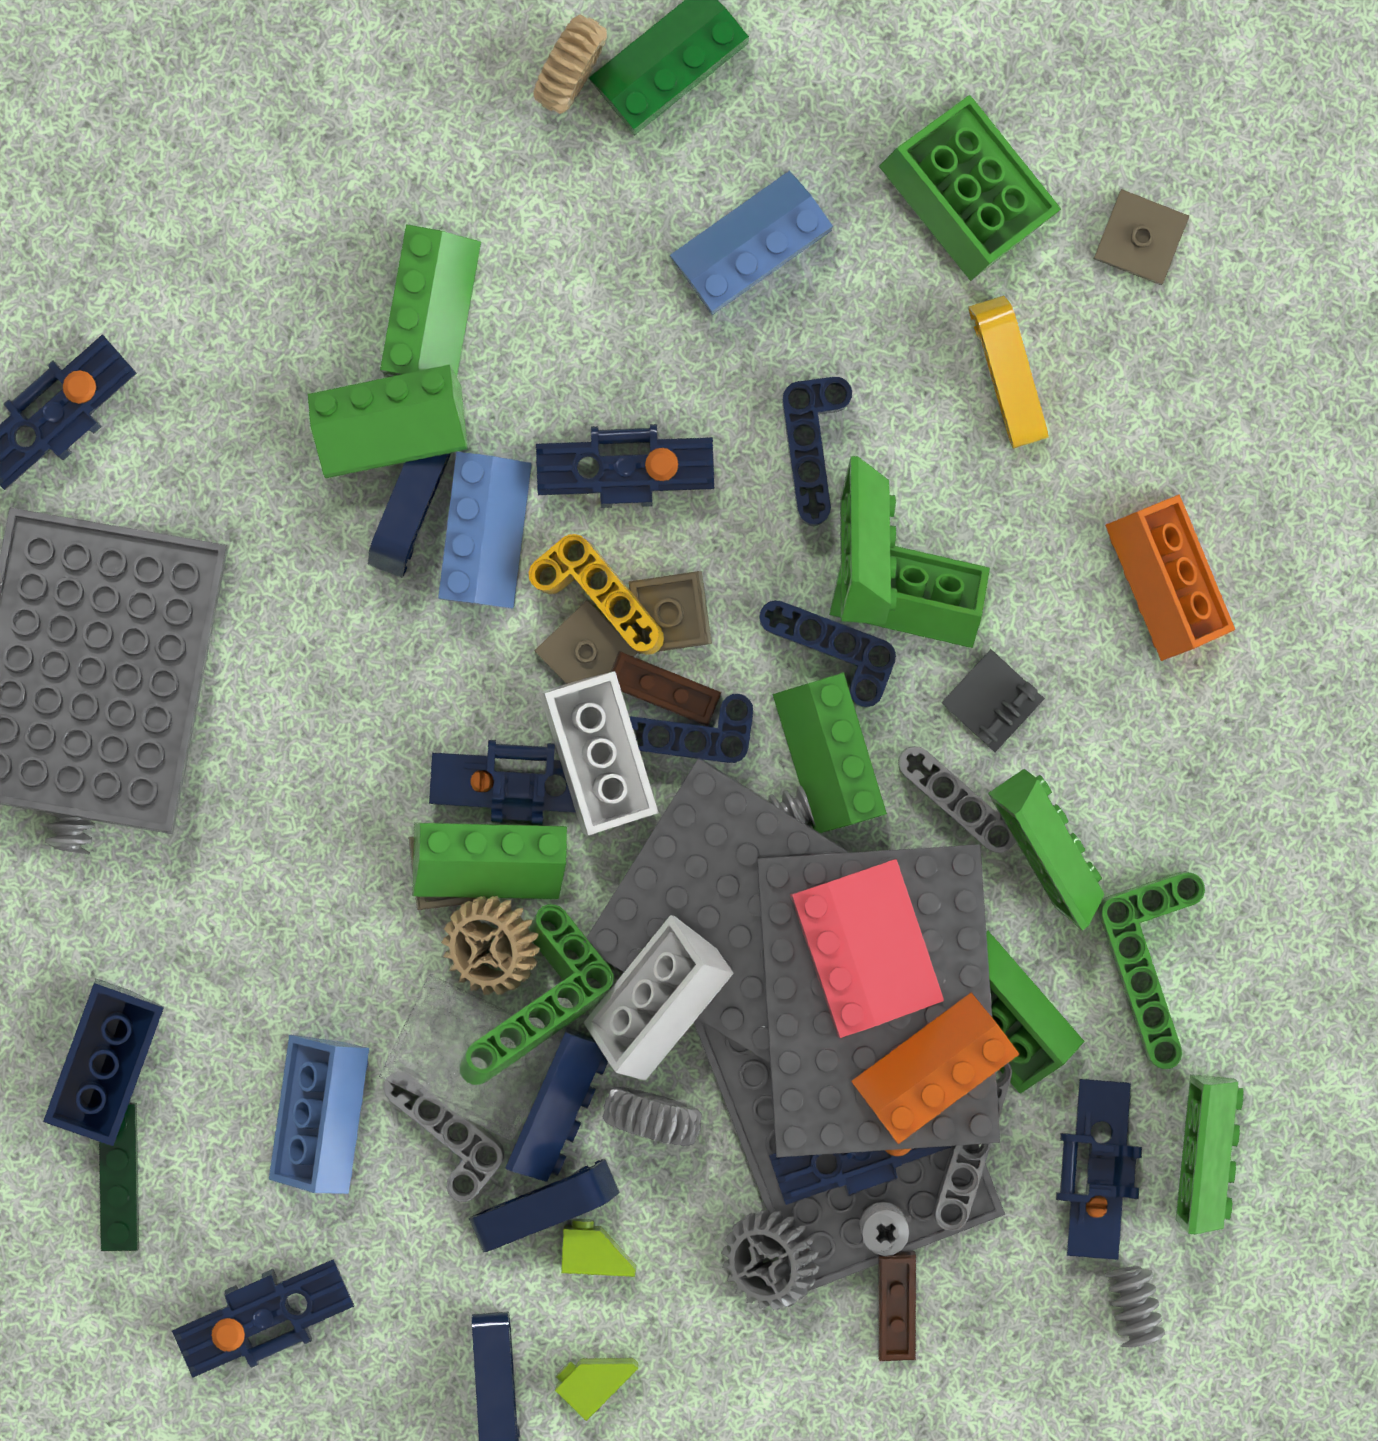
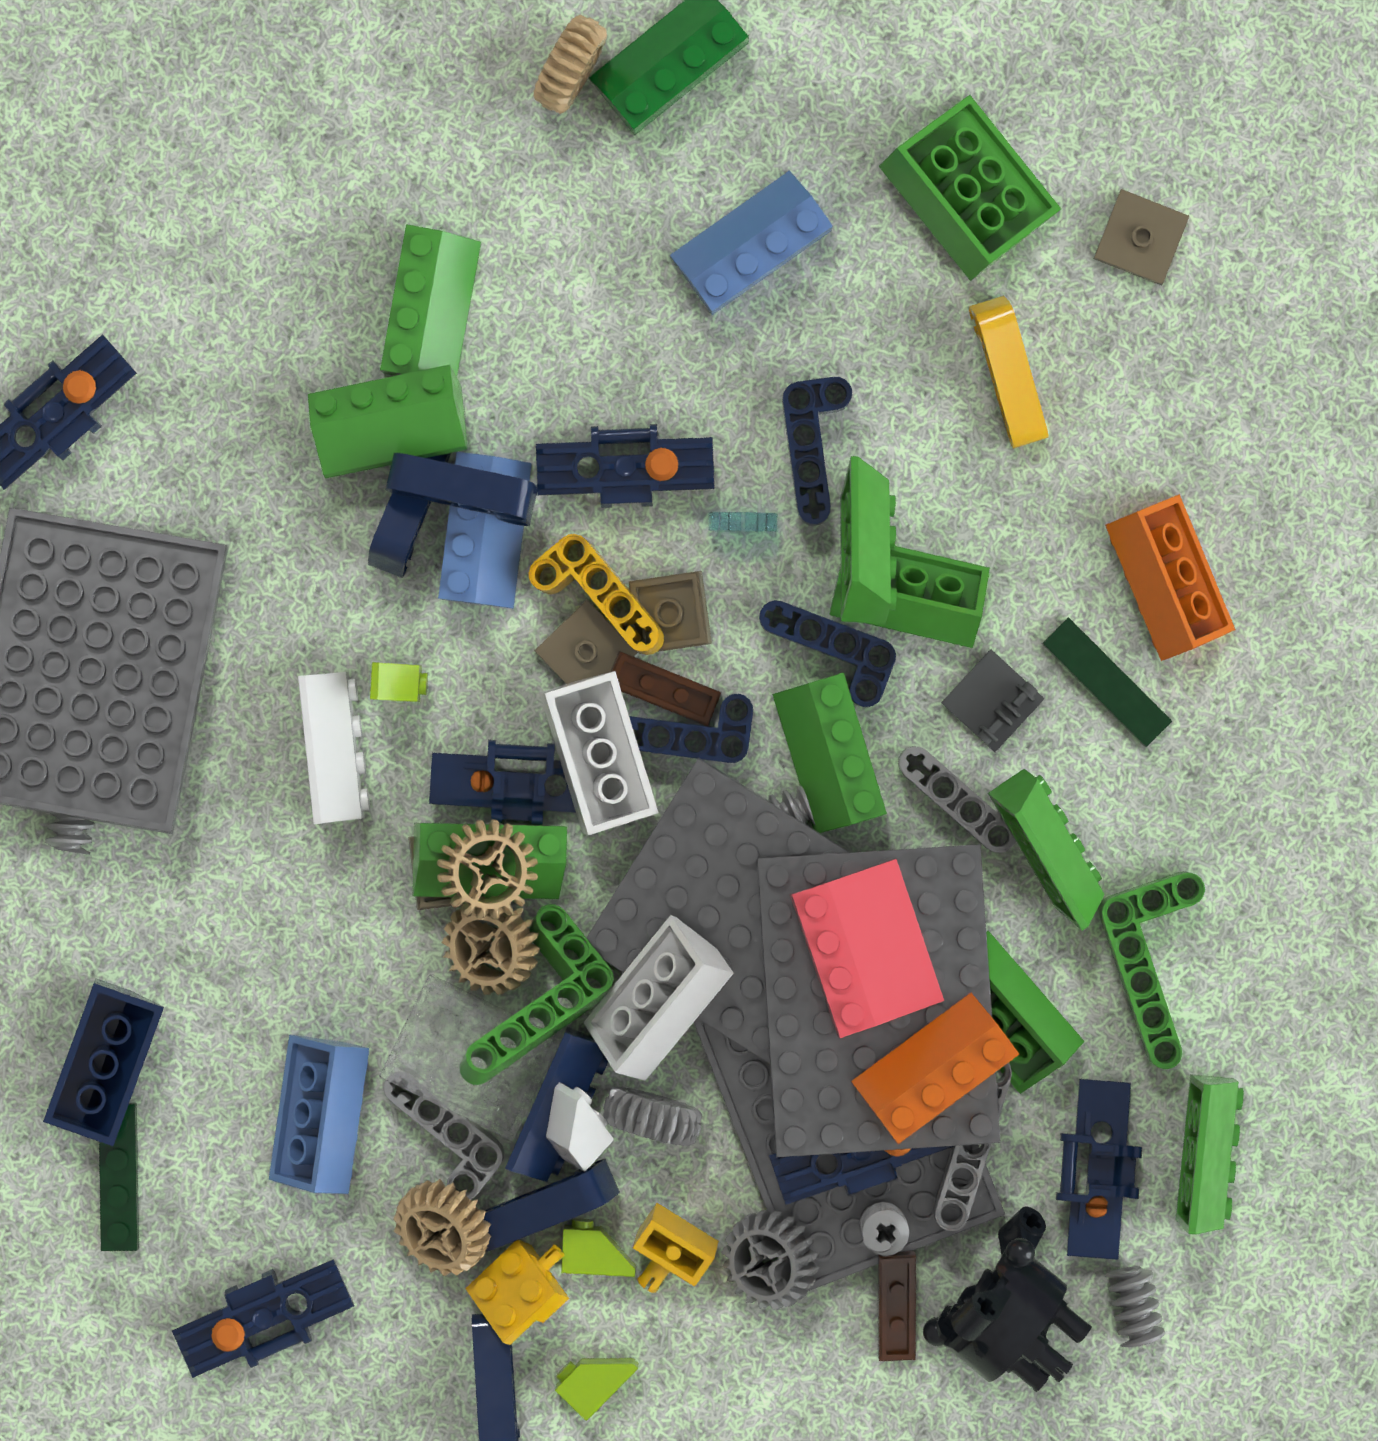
none -> white slope [298,672,370,824]
none -> lime slope [370,662,428,702]
none -> dark blue beam [385,453,538,526]
none -> tan gear [393,1179,491,1276]
none -> tan gear [437,819,538,920]
none -> yellow plate [465,1240,569,1345]
none -> white slope [546,1082,614,1172]
none -> yellow brick [633,1203,719,1293]
none -> clear light blue beam [708,512,778,532]
none -> black piece [923,1206,1092,1392]
none -> dark green tile [1042,617,1172,747]

